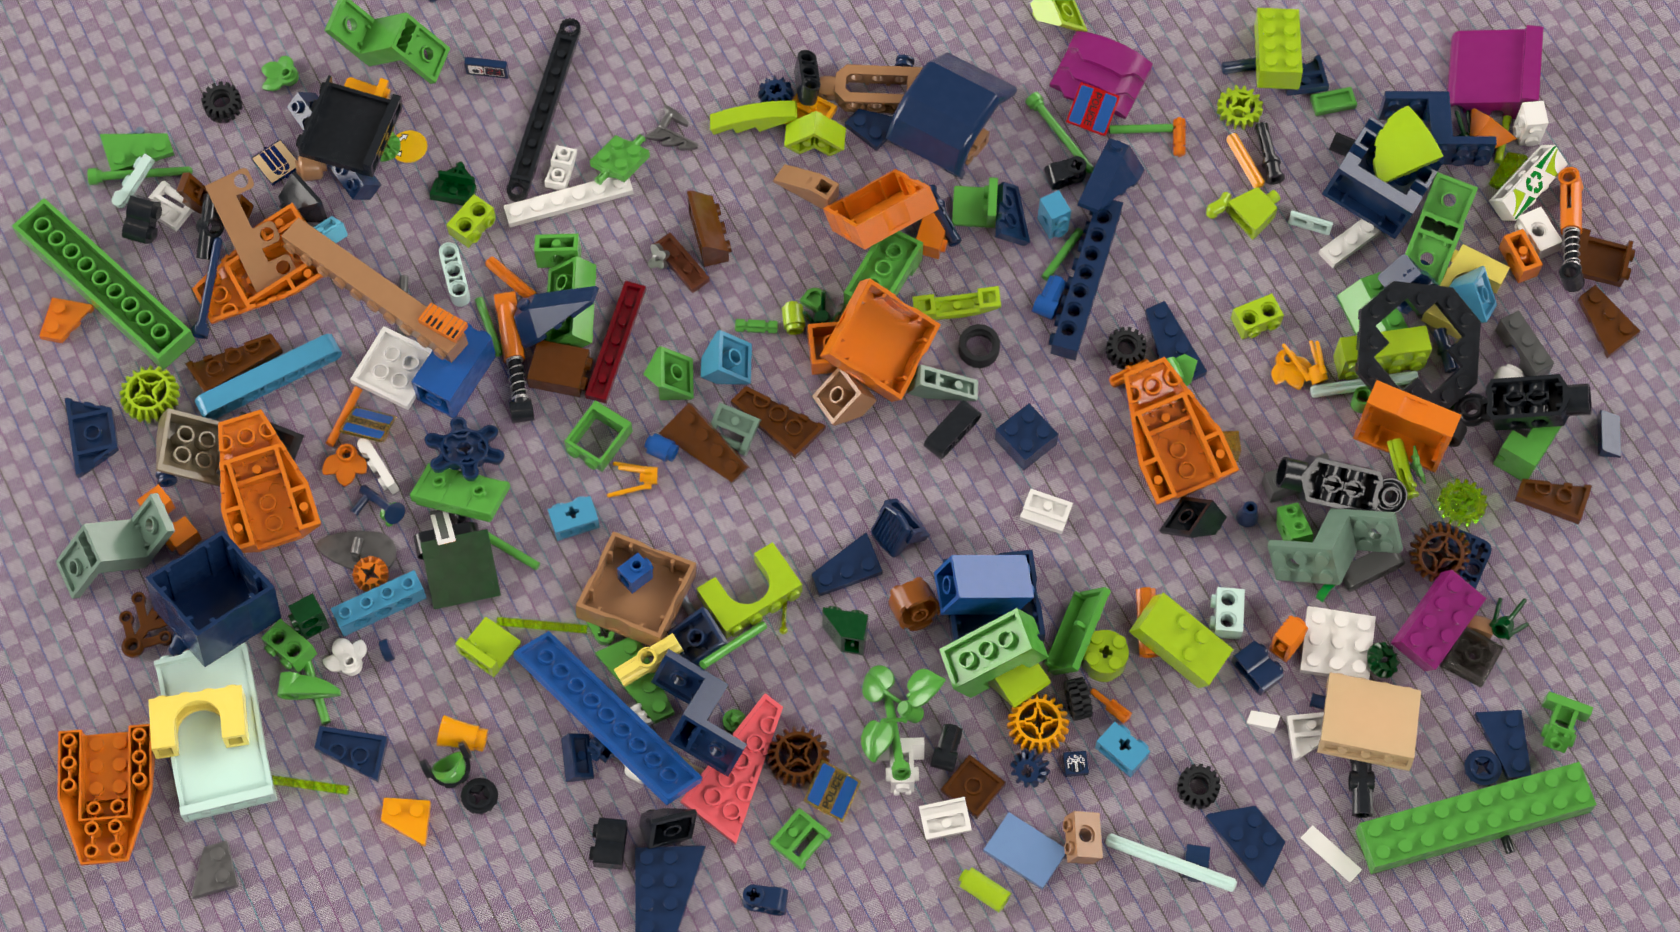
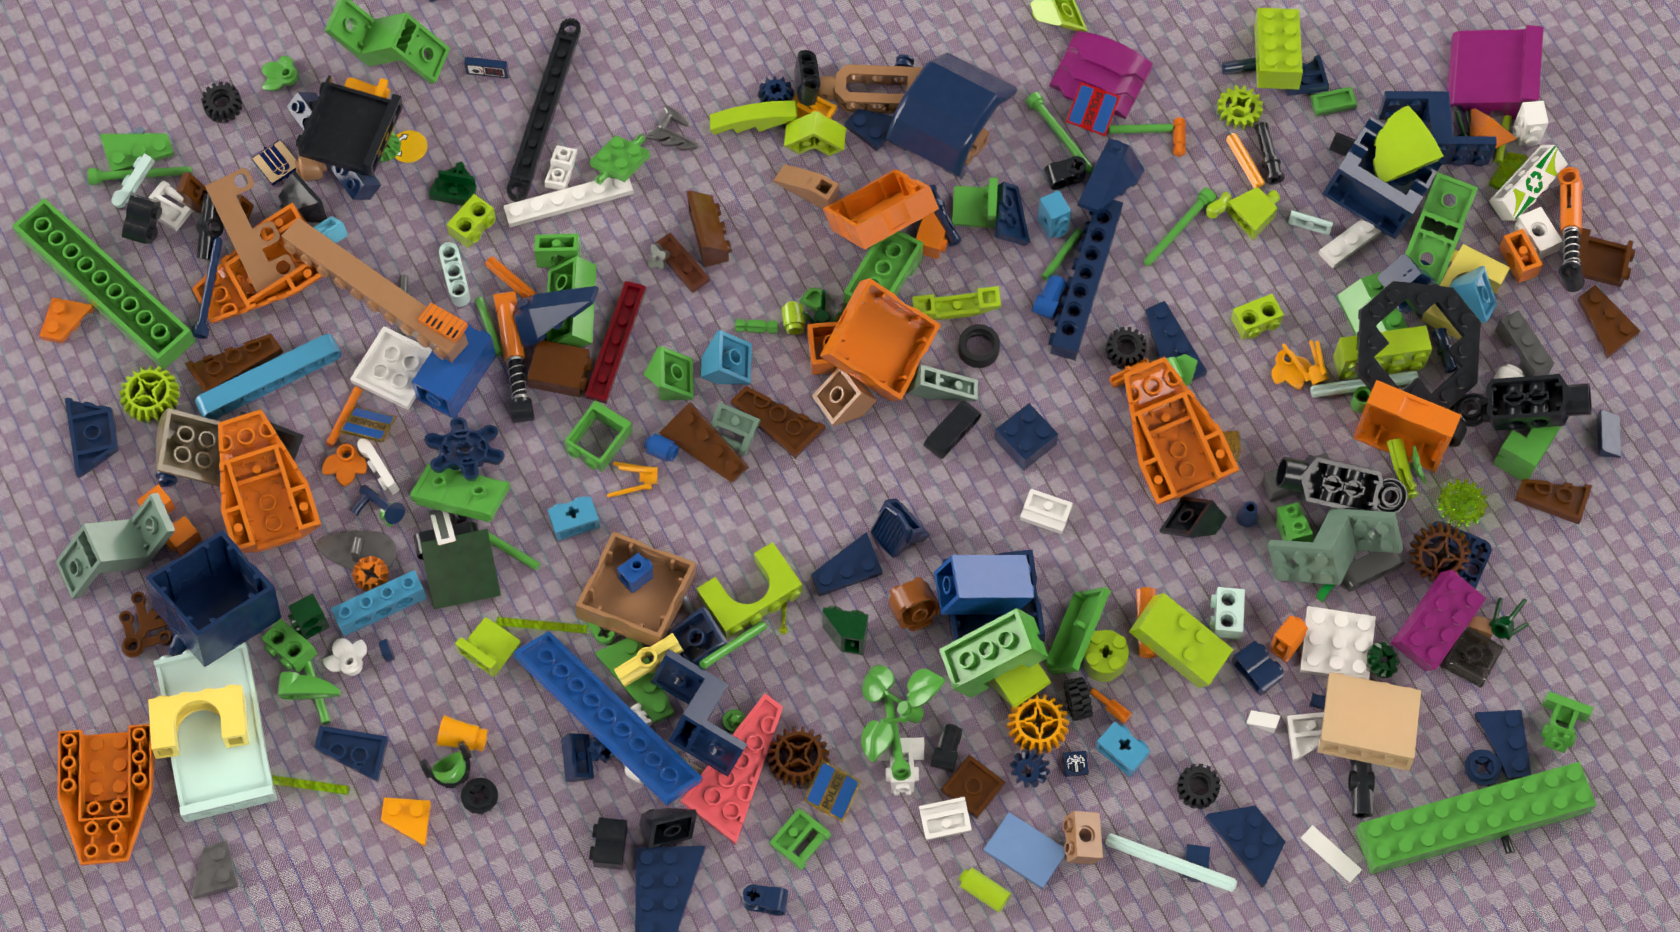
none -> bright green piece [1144,187,1217,266]

